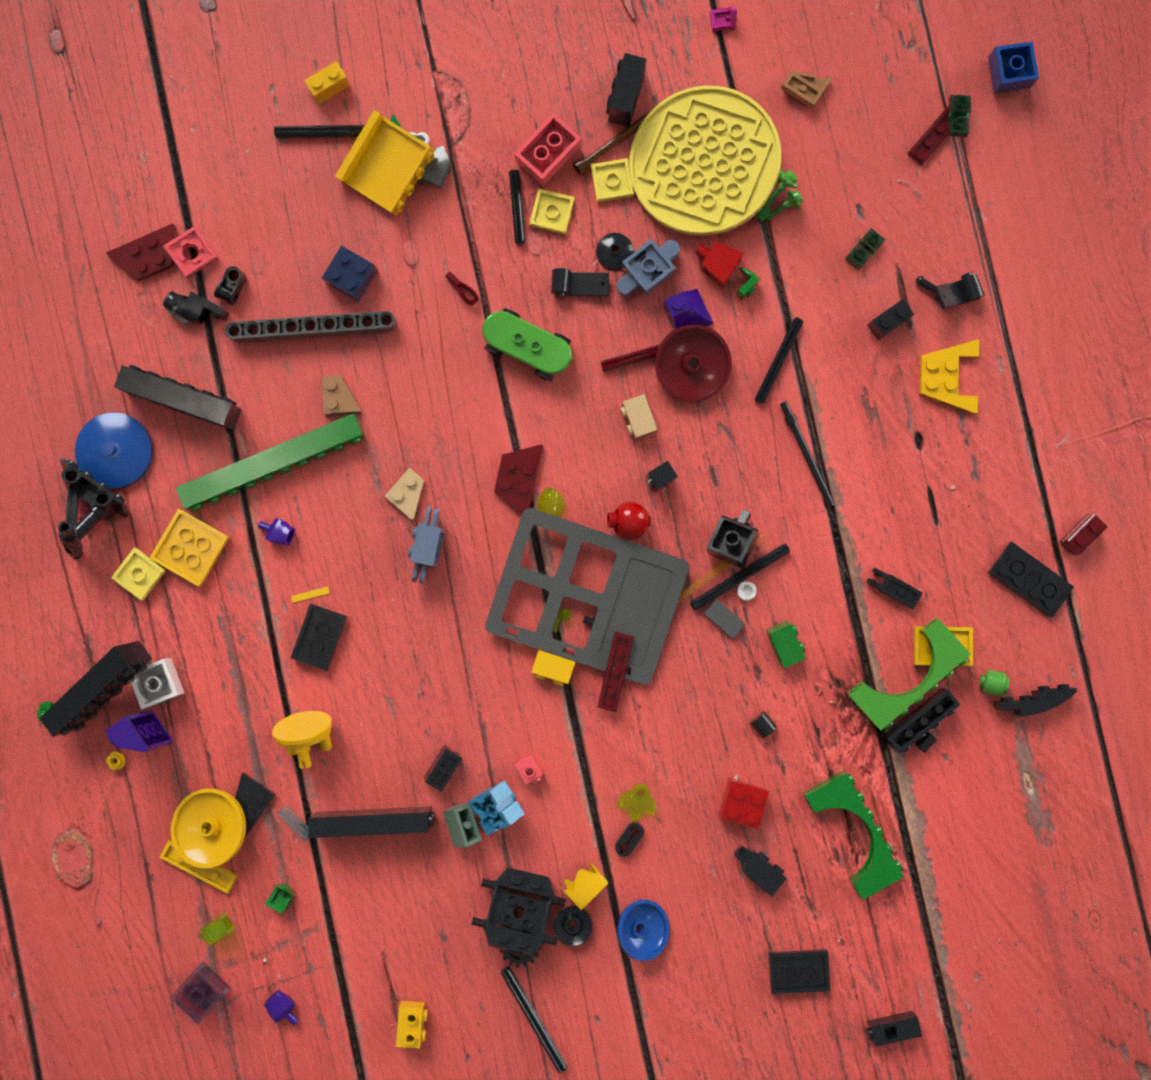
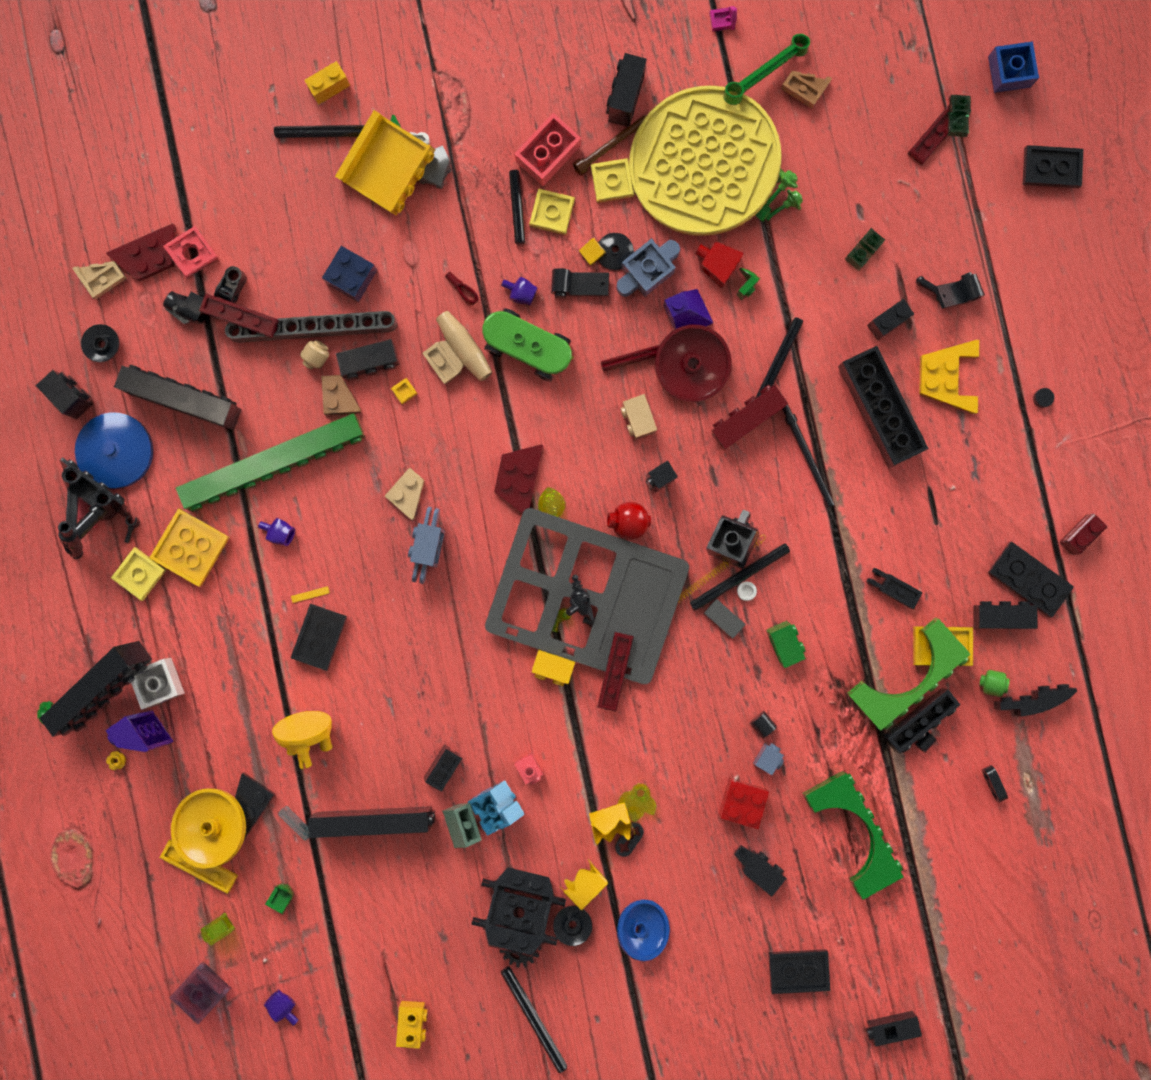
none -> black brick [35,370,93,419]
none -> tan wing [72,261,127,300]
none -> black dish [81,324,120,362]
none -> black hand [124,515,140,543]
none -> dark red tile [199,293,279,338]
none -> tan head [300,340,329,369]
none -> black brick [336,339,399,380]
none -> yellow tile [391,378,418,405]
none -> tan plate [422,311,492,384]
none -> dark purple piece [501,277,538,306]
none -> black piece [566,574,594,621]
none -> yellow tile [579,238,606,265]
none -> yellow piece [589,803,635,845]
none -> dark red brick [711,385,788,449]
none -> green piece [723,34,810,105]
none -> sand blue brick [753,743,784,775]
none -> black brick [838,346,929,468]
none -> black brick [973,601,1038,629]
none -> black beam [982,765,1008,803]
none -> black plate [1023,145,1084,188]
none -> black tile [1033,388,1055,408]

